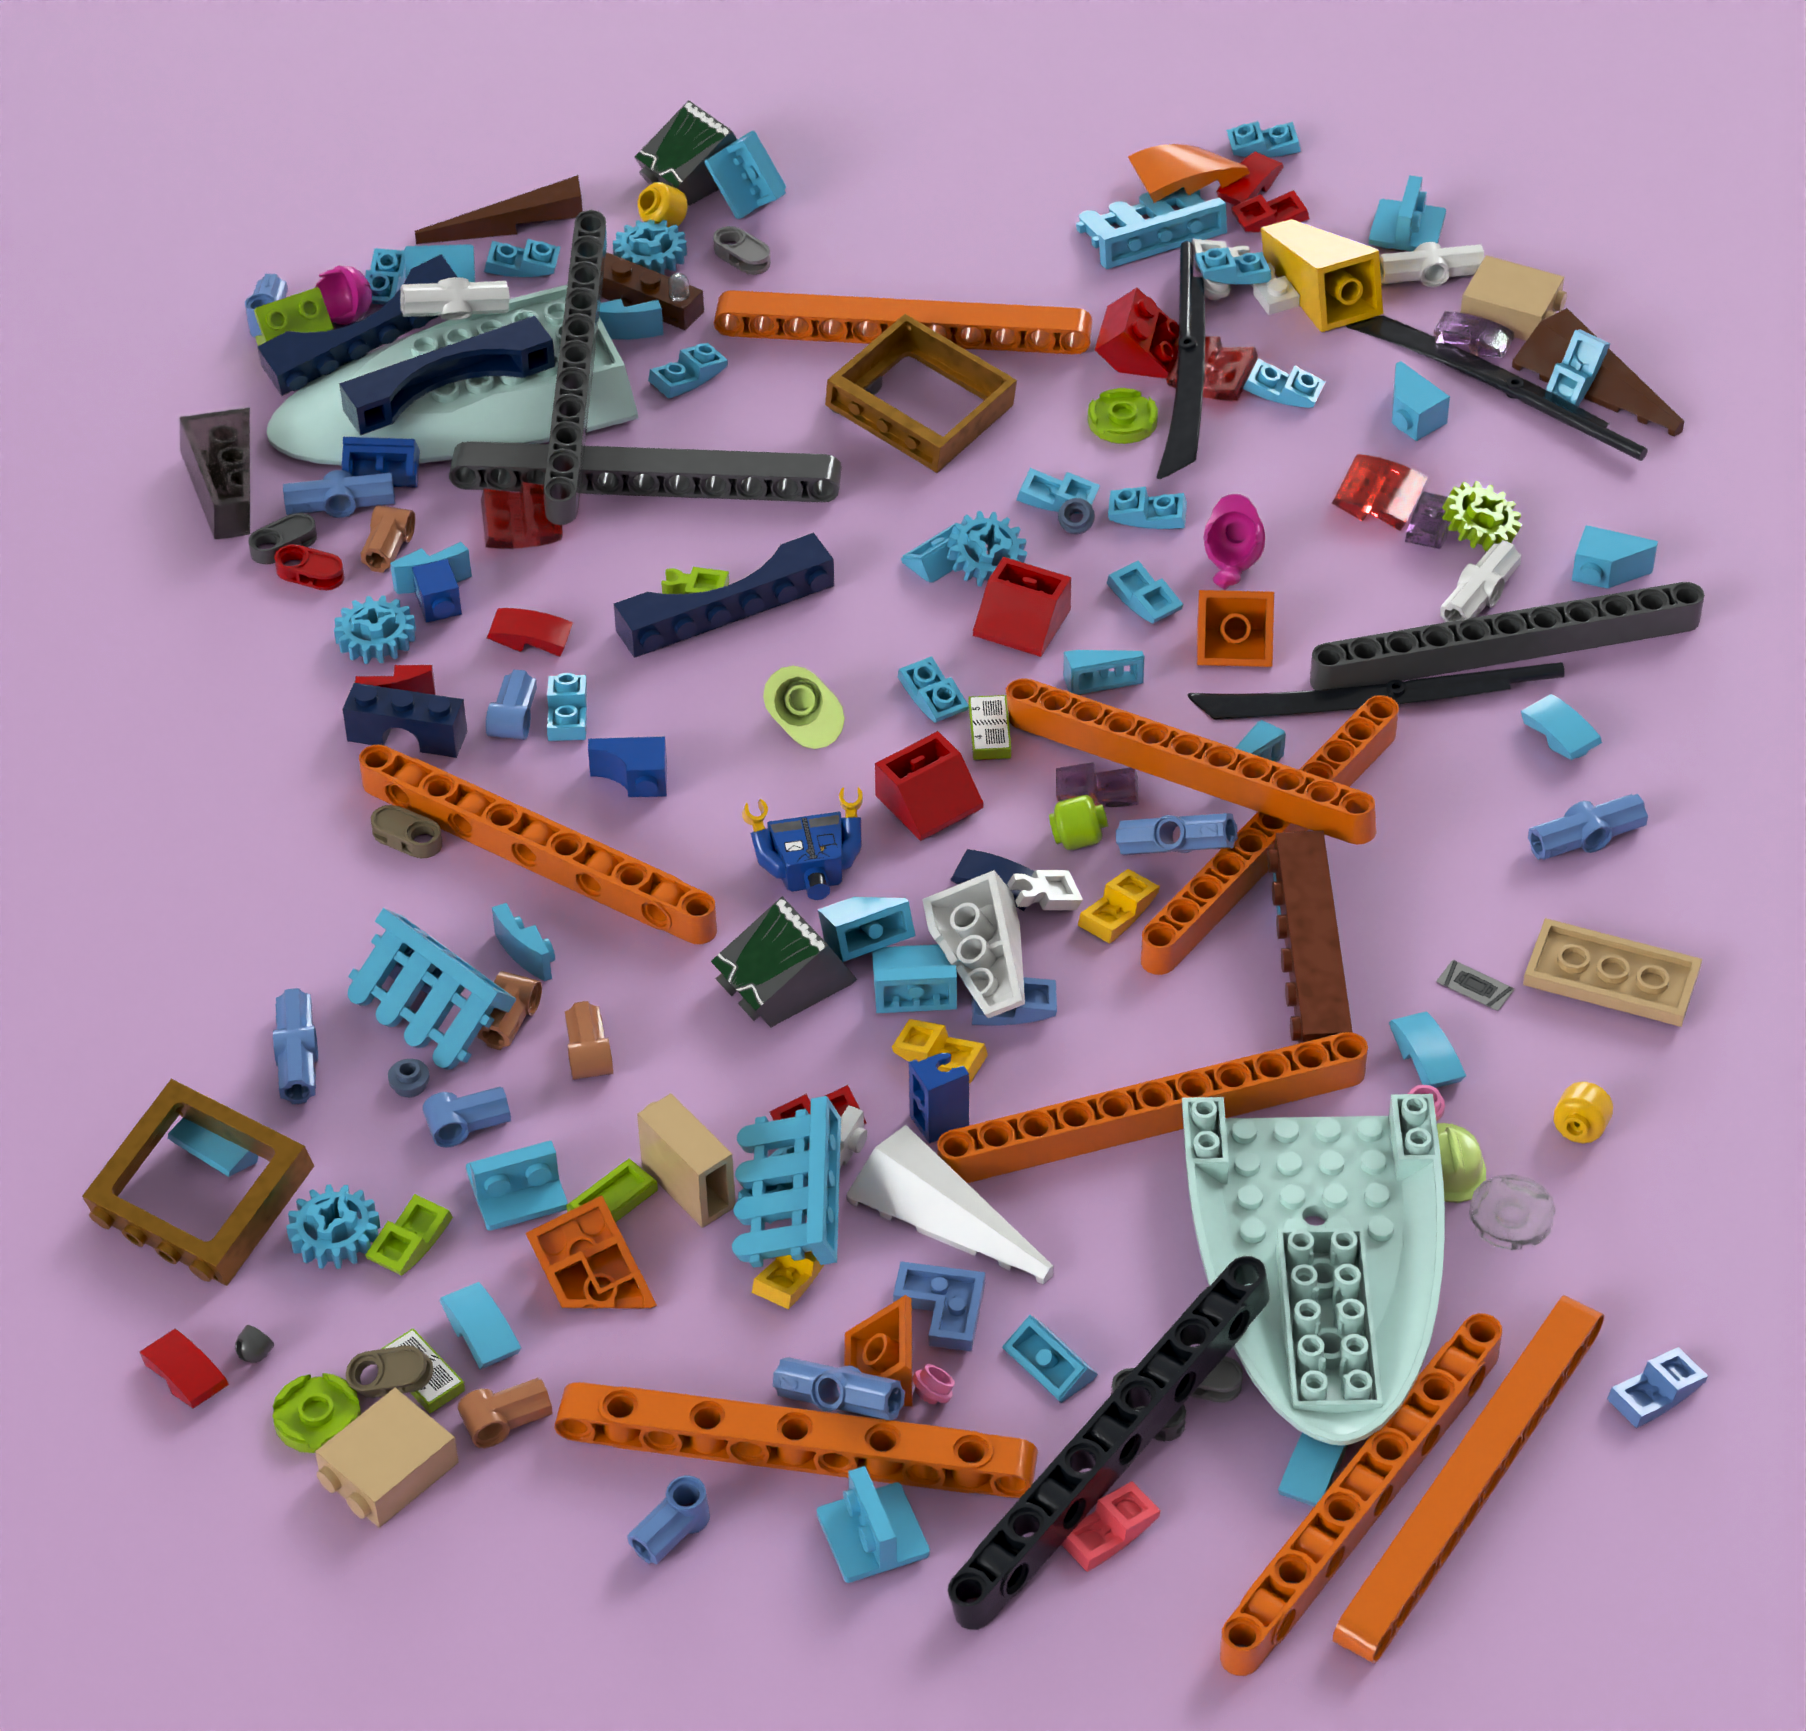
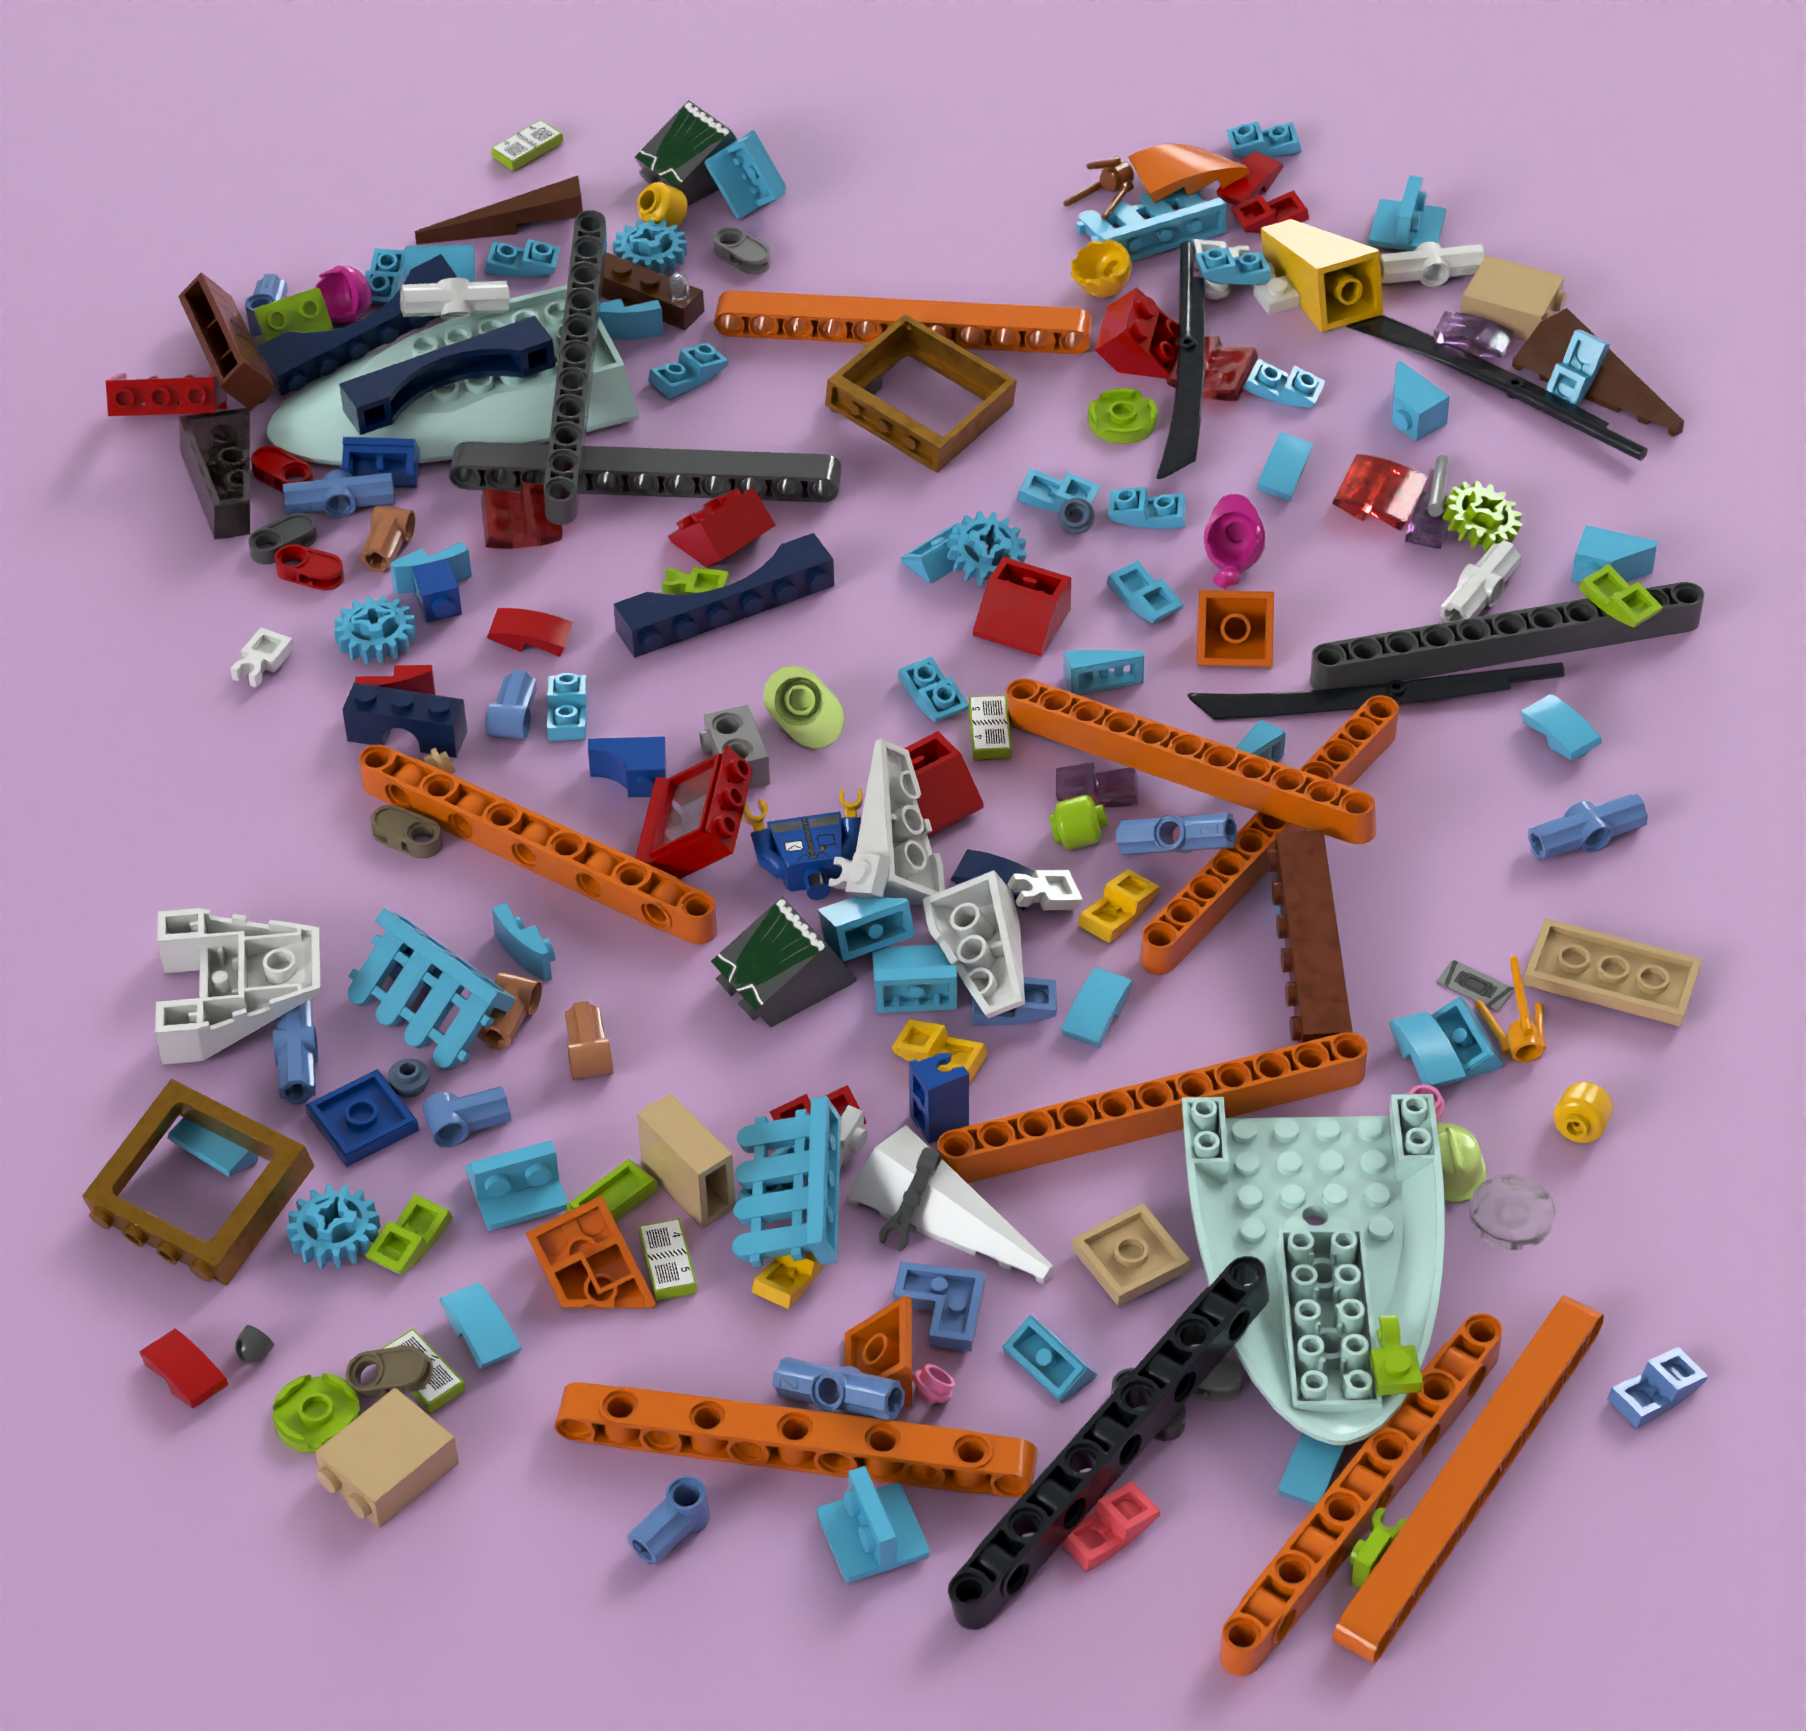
nougat piece [457,1378,553,1448] -> none
none -> red window [105,373,227,416]
none -> white wedge [155,908,321,1065]
none -> copper brick [178,272,275,411]
none -> white plate [230,627,294,688]
none -> red piece [251,446,313,493]
none -> blue tile [305,1069,419,1167]
none -> tan plate [423,747,456,774]
none -> tile [491,120,563,171]
none -> red window [635,745,753,879]
none -> tile [638,1218,697,1301]
none -> red slope [668,487,776,567]
none -> light grey brick [699,705,770,788]
none -> white plate [828,853,892,897]
none -> white wedge [855,739,945,906]
none -> dark grey piece [879,1147,942,1251]
none -> medium azure slope [1061,967,1133,1048]
none -> dark orange plant [1063,156,1134,220]
none -> yellow hair [1070,239,1132,298]
none -> tan plate [1072,1203,1191,1307]
none -> medium azure slope [1256,432,1314,501]
none -> lime plate [1349,1507,1406,1589]
none -> lime plate [1369,1315,1423,1396]
none -> light grey bar [1428,455,1450,517]
none -> medium azure slope [1431,996,1505,1079]
none -> light orange plant [1475,956,1547,1062]
none -> lime slope [1578,564,1663,628]

